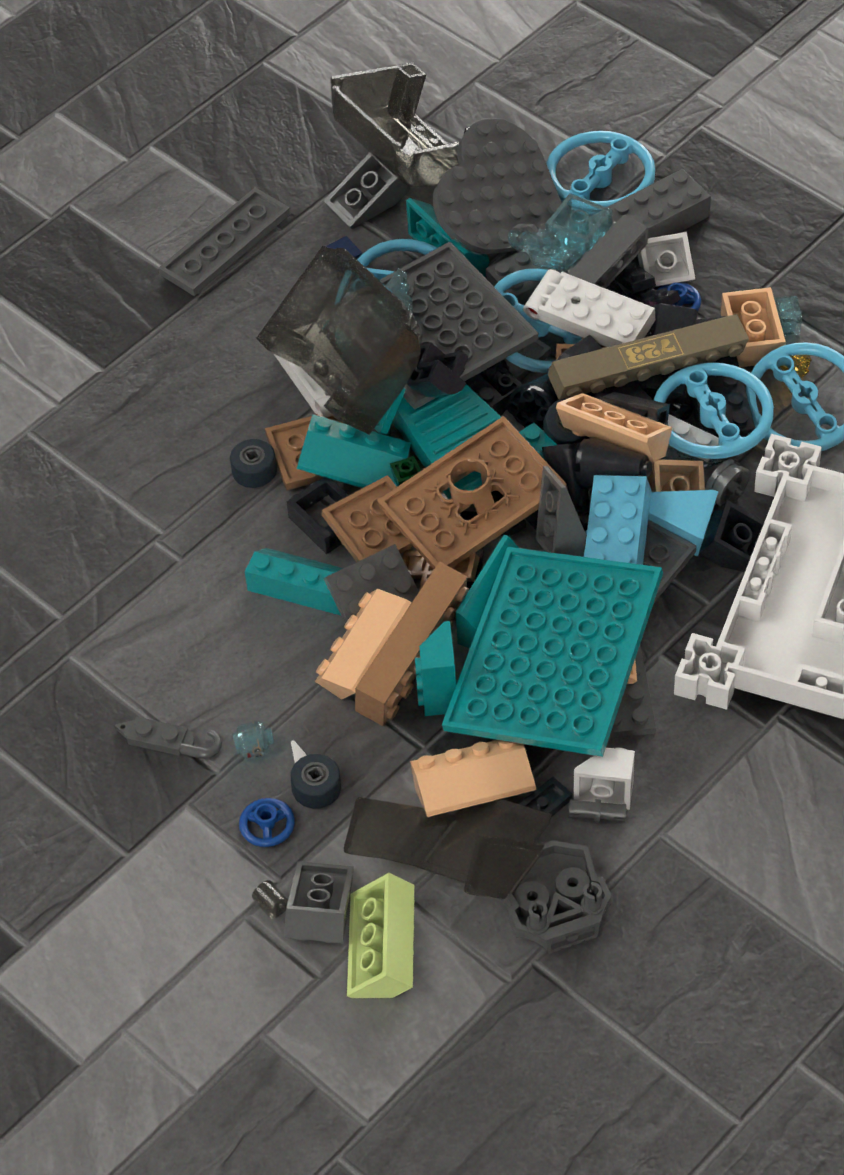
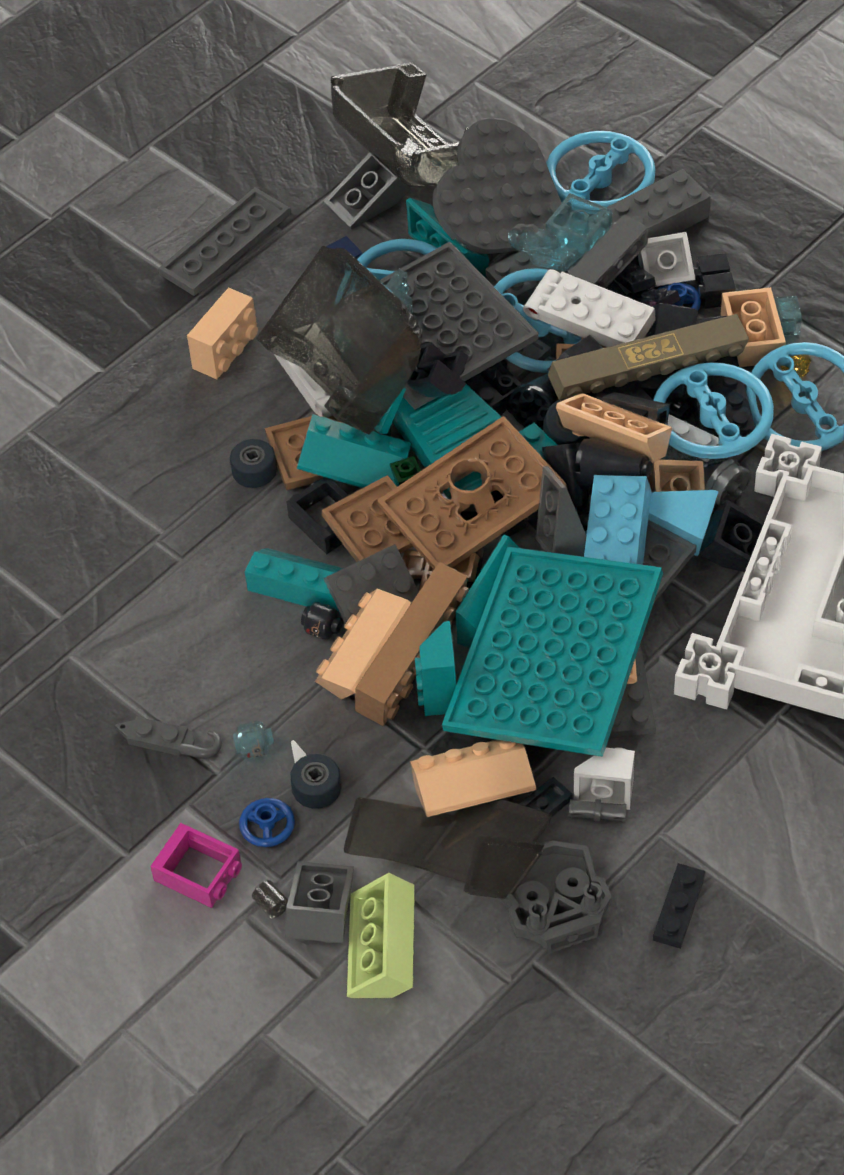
none -> dark pink window [150,823,242,908]
none -> light nougat brick [187,287,258,379]
none -> black head [301,602,343,640]
none -> black plate [653,863,706,949]
none -> black piece [693,253,736,309]

